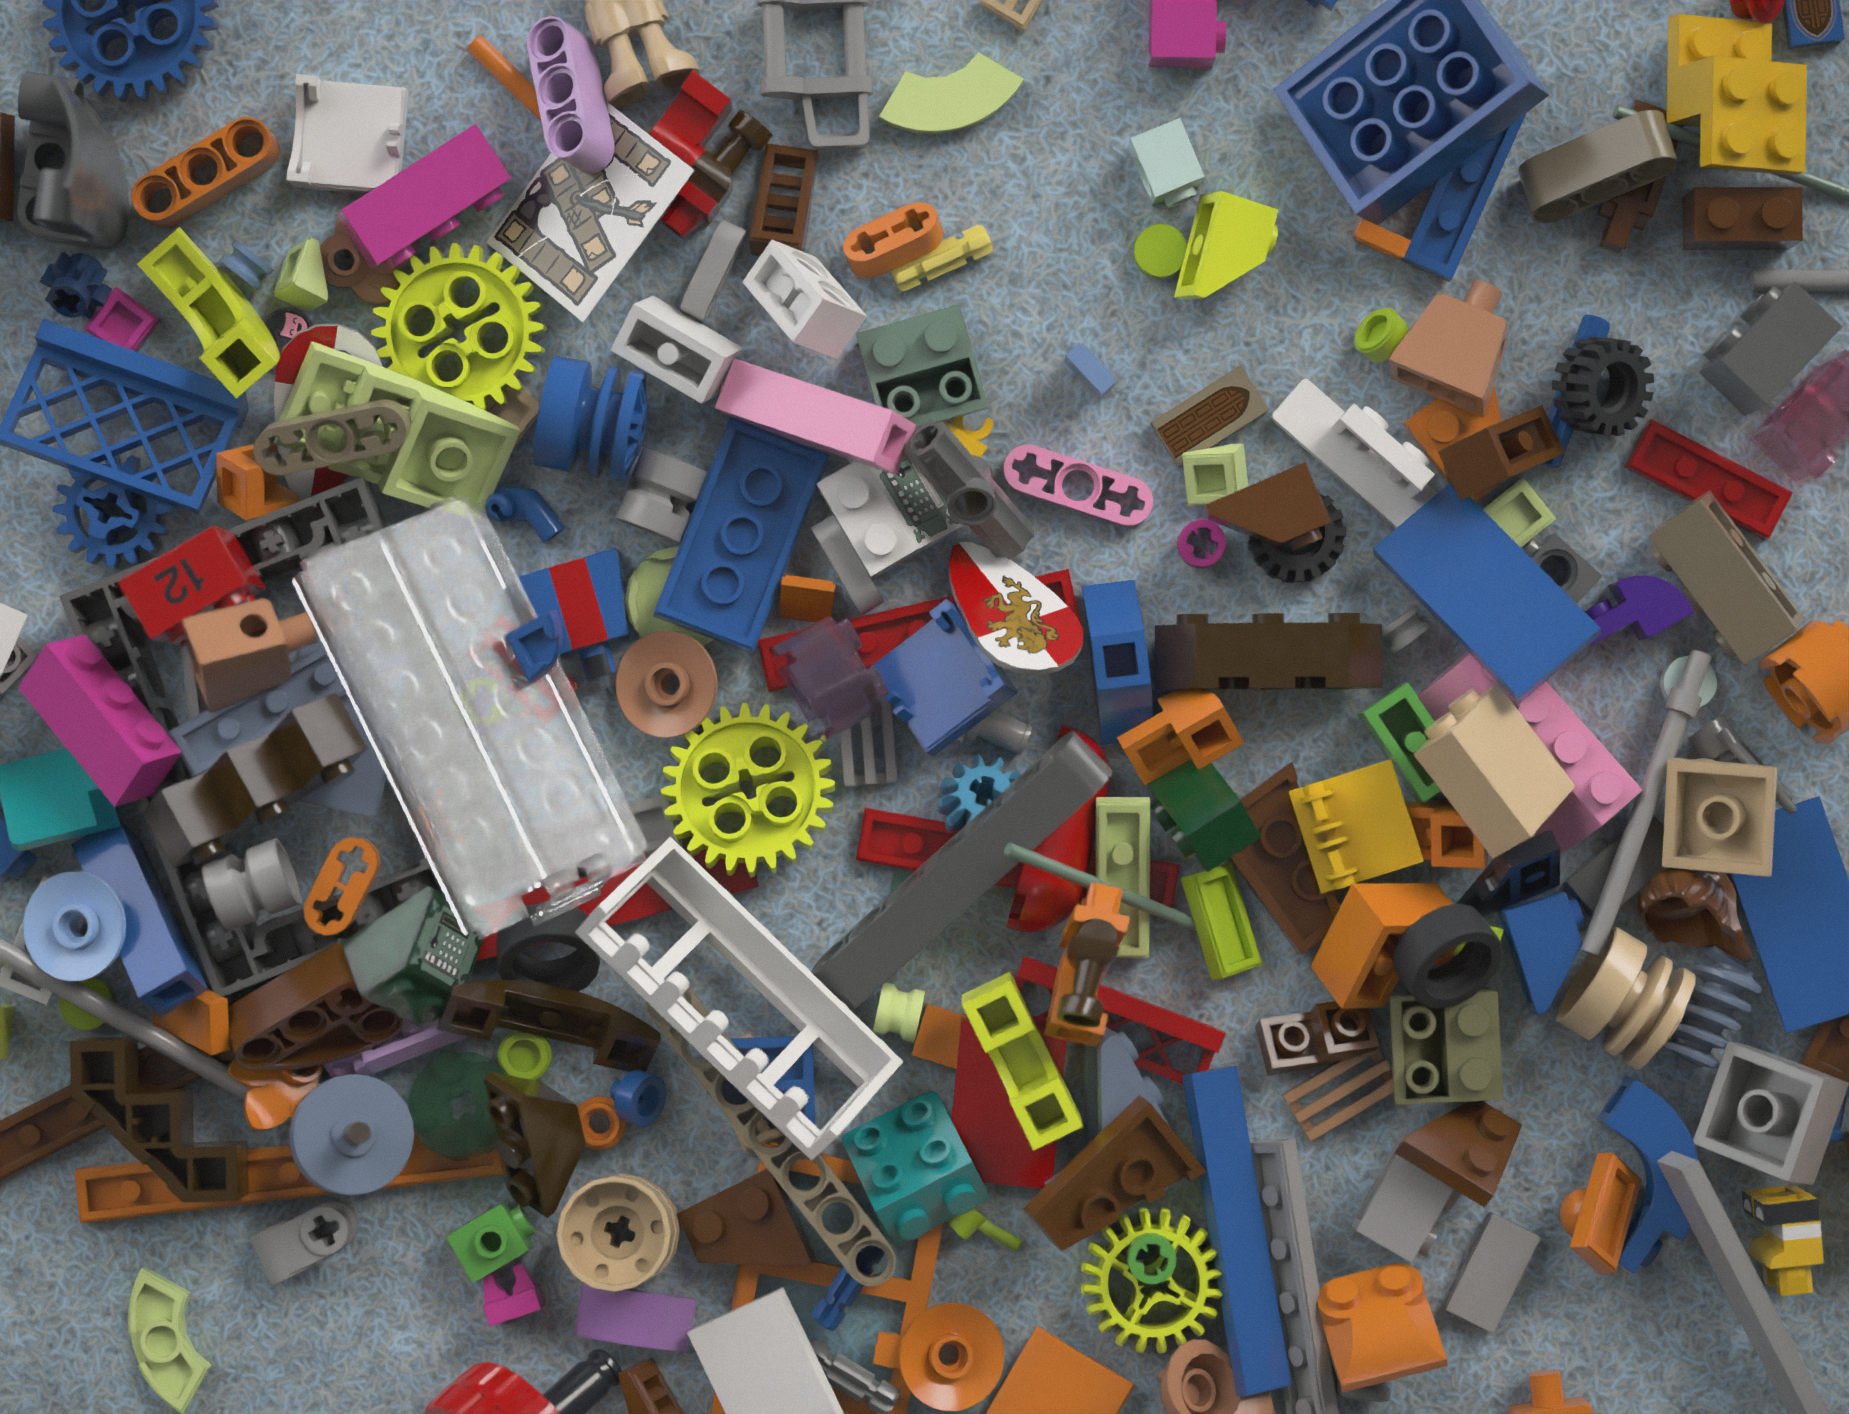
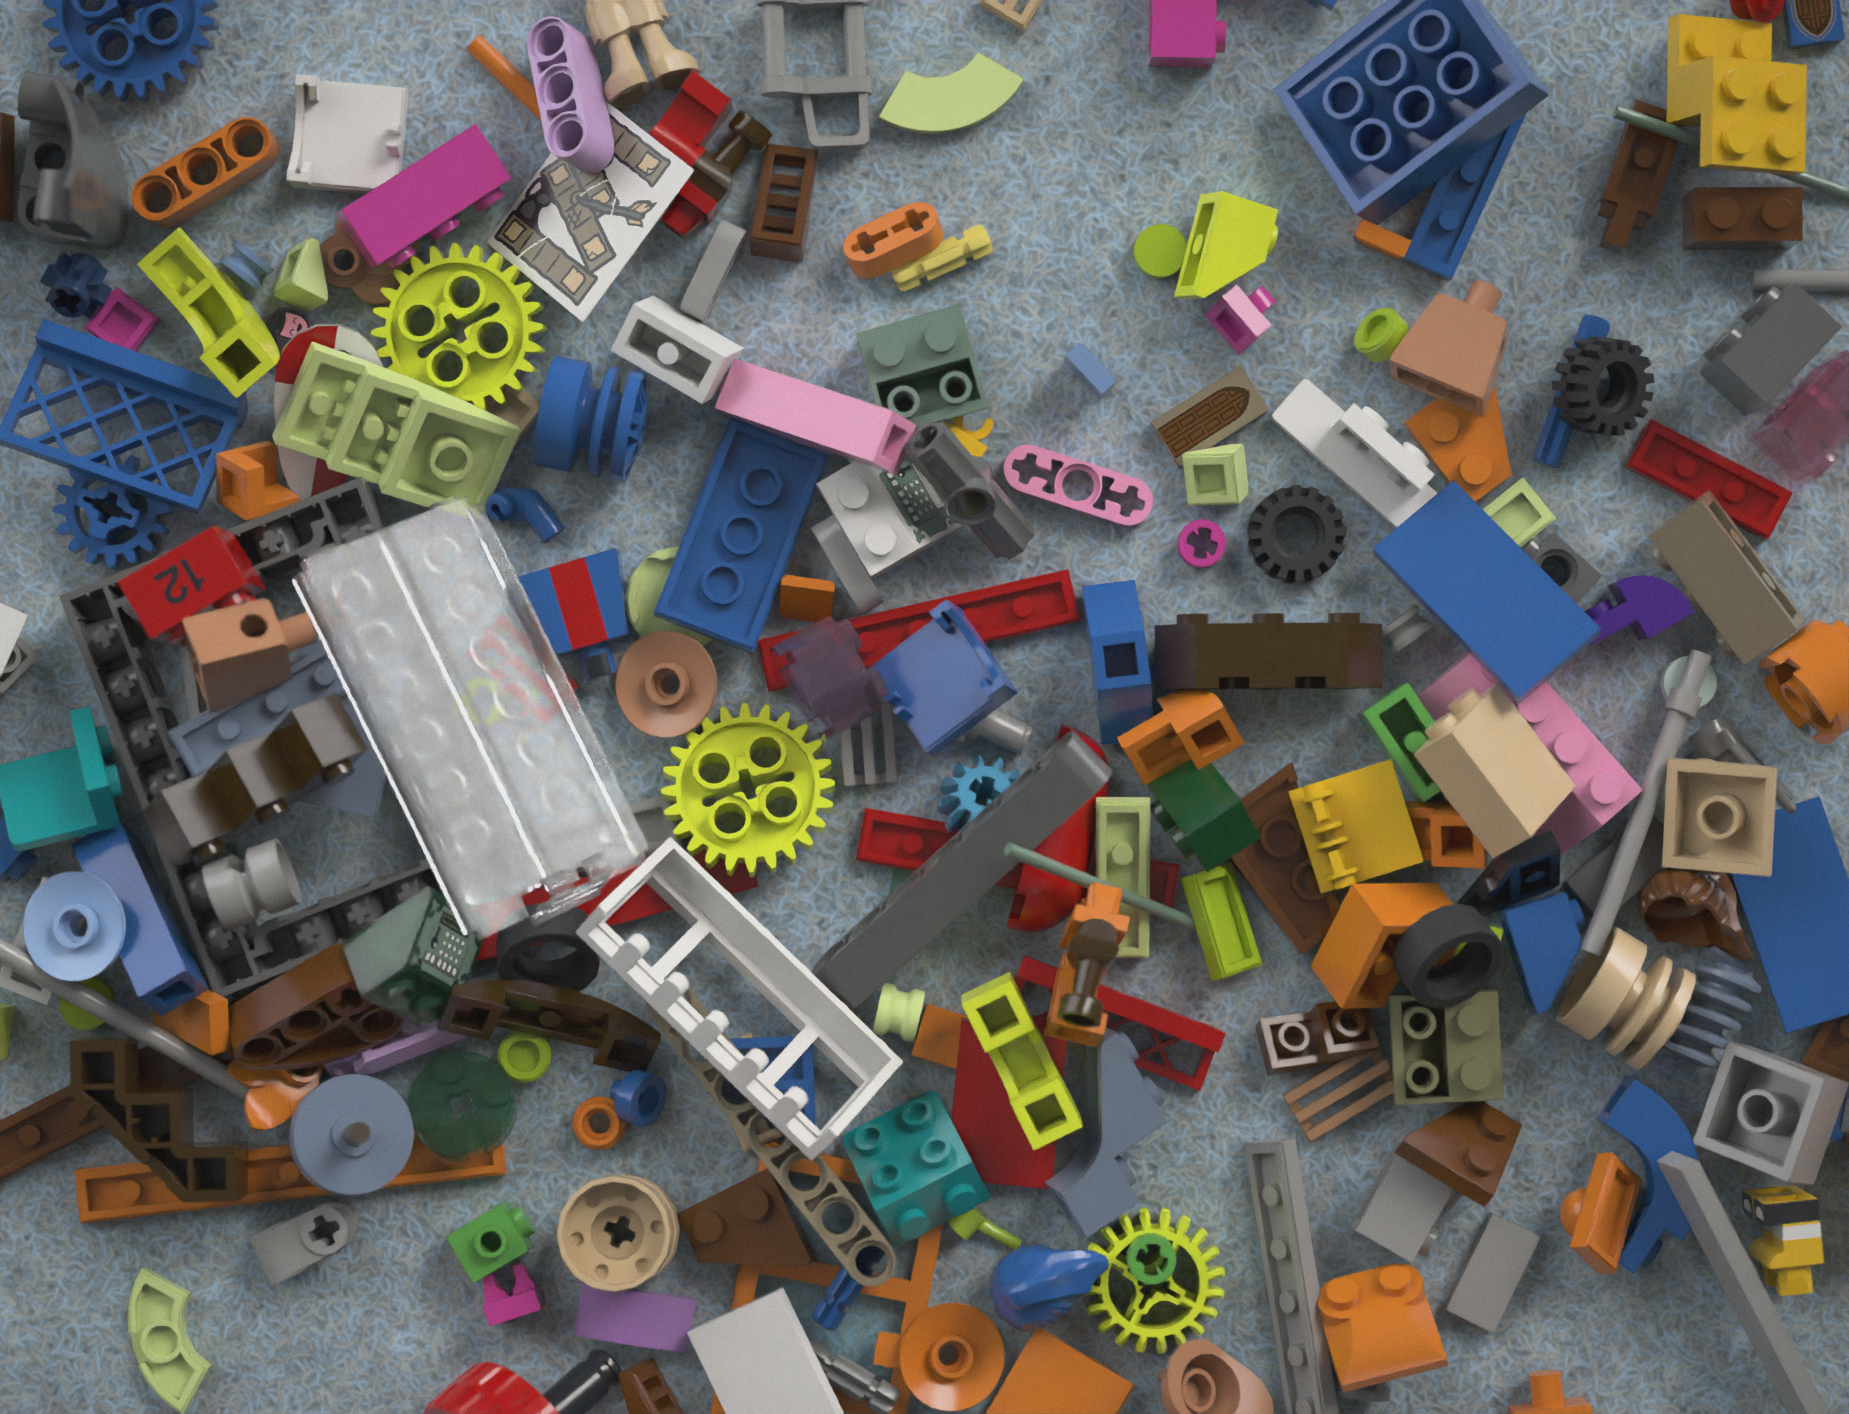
dark pink brick [18,634,182,807] -> none
dark tan beam [253,399,411,475] -> none
orange beam [303,837,381,935] -> none
dark brown slope [483,1072,586,1218] -> none
blue tile [505,610,562,683] -> none
light grey wheel [616,448,707,543] -> none
white brick [742,240,867,359] -> none
shield [948,542,1083,675] -> none
reddish brown wing [1023,1095,1206,1251] -> none
light aqua brick [1128,118,1205,208] -> none
blue tile [1182,1066,1292,1396] -> none
reddish brown slope [1202,462,1331,551] -> none
reddish brown slope [1438,405,1564,500] -> none
dark tan beam [1518,110,1678,223] -> none
none -> blue hair [989,1244,1109,1331]
none -> dark pink tile [1205,285,1276,355]

